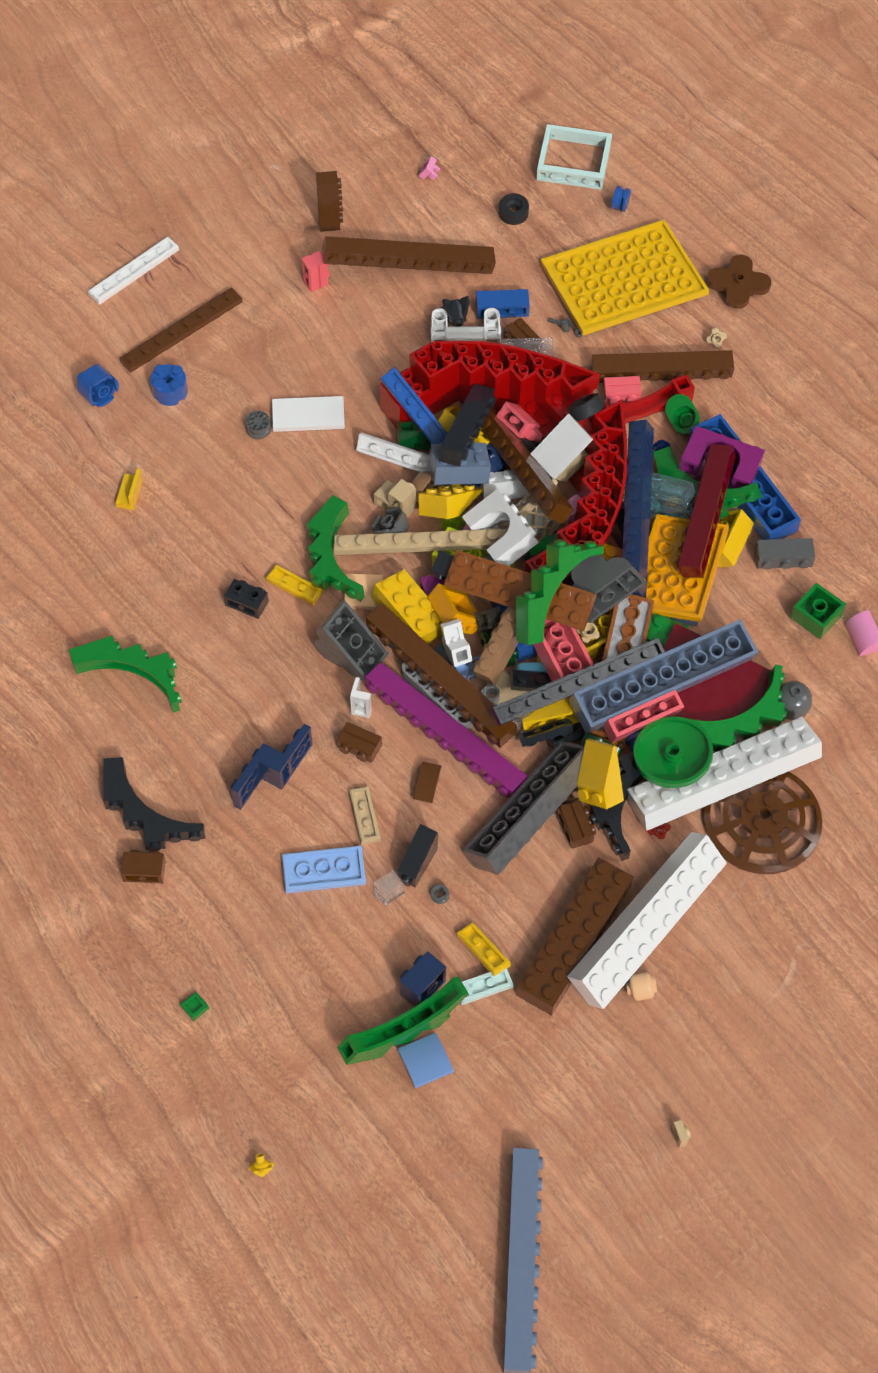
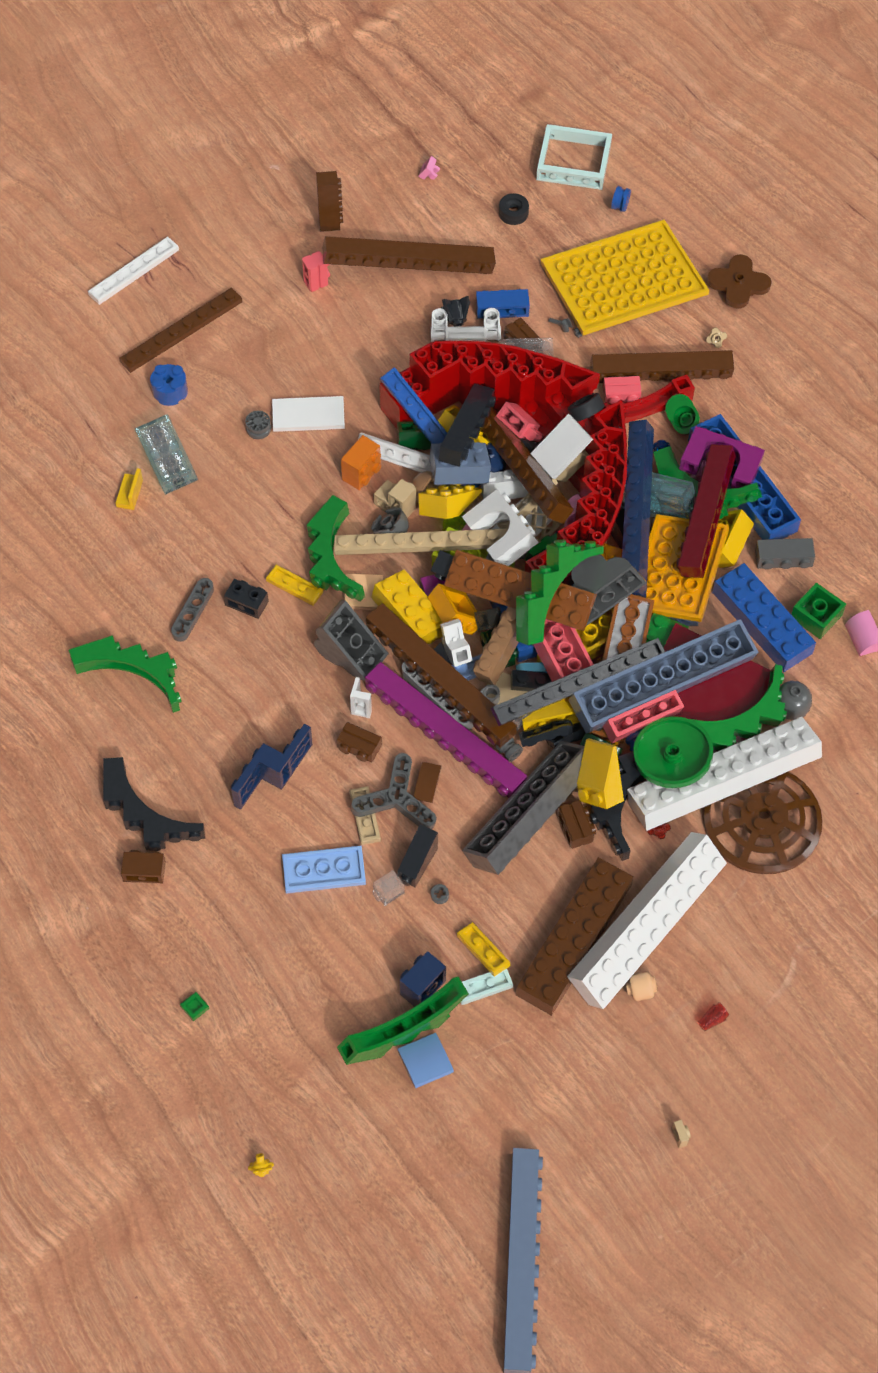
blue brick [76,364,119,407] -> none
tan plate [577,623,600,643] -> none
none -> brick [135,414,198,495]
none -> dark grey beam [171,578,214,642]
none -> orange brick [341,435,382,491]
none -> dark grey piece [351,753,437,829]
none -> dark grey wheel [496,737,523,762]
none -> clear red cone [697,1002,729,1031]
none -> blue brick [712,563,816,673]

